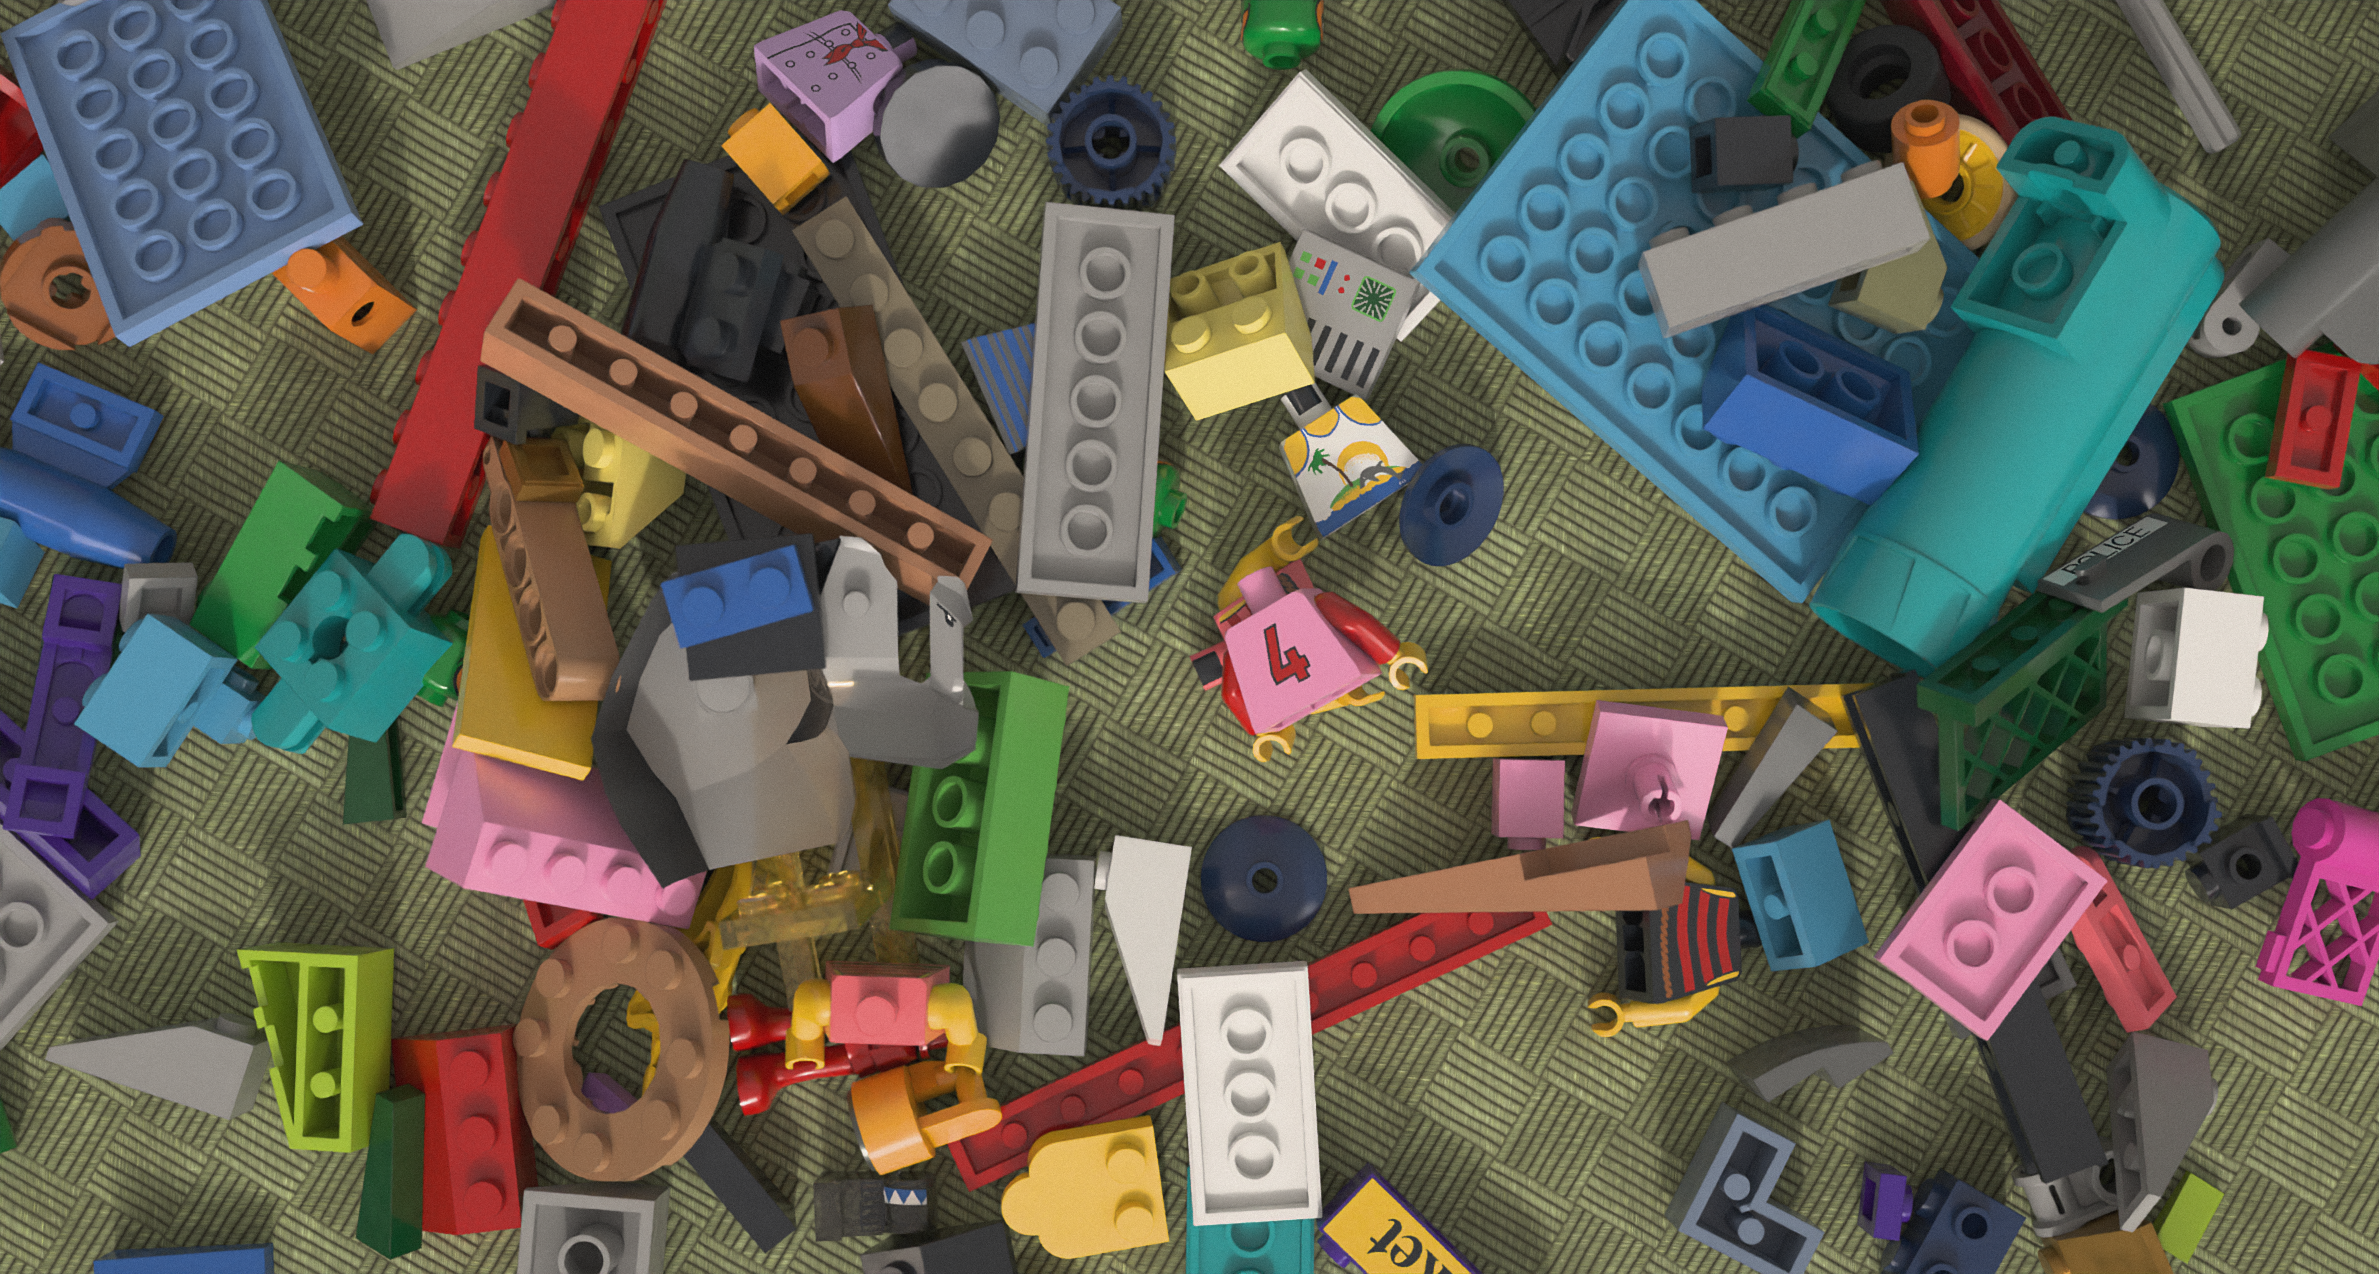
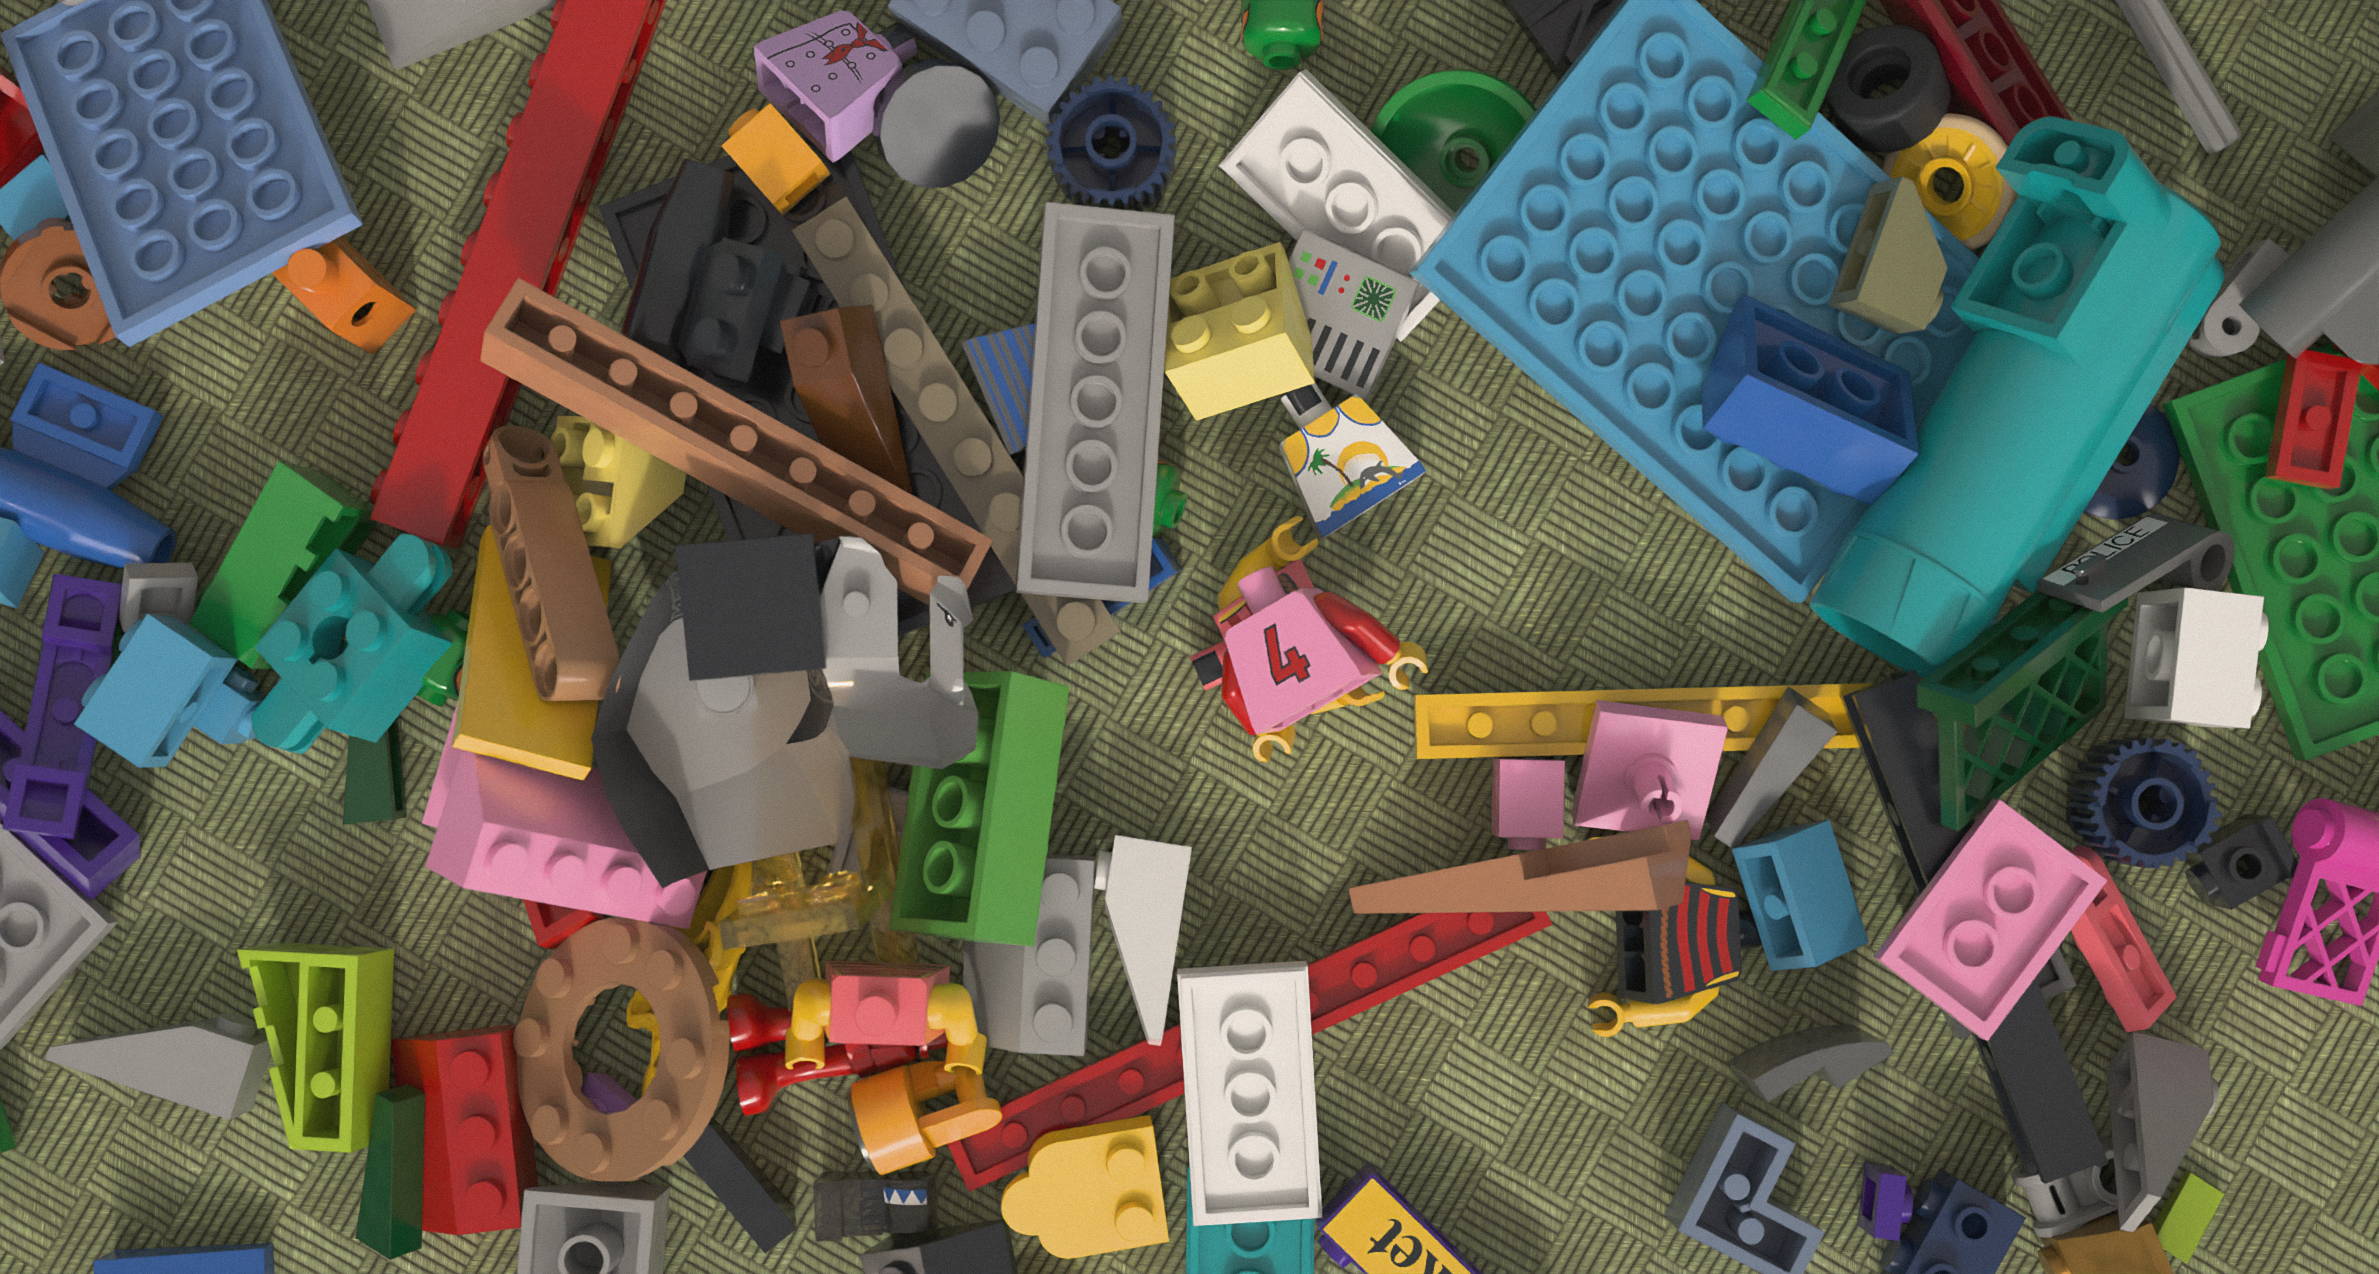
black brick [474,364,579,444] -> none
pearl gold tile [499,438,584,502] -> none
blue plate [660,544,815,649] -> none
dark blue dish [1201,815,1327,942] -> none
dark blue dish [1399,444,1504,566] -> none
light grey brick [1638,160,1930,339] -> none
black brick [1689,115,1799,193] -> none
orange brick [1891,100,1960,199] -> none

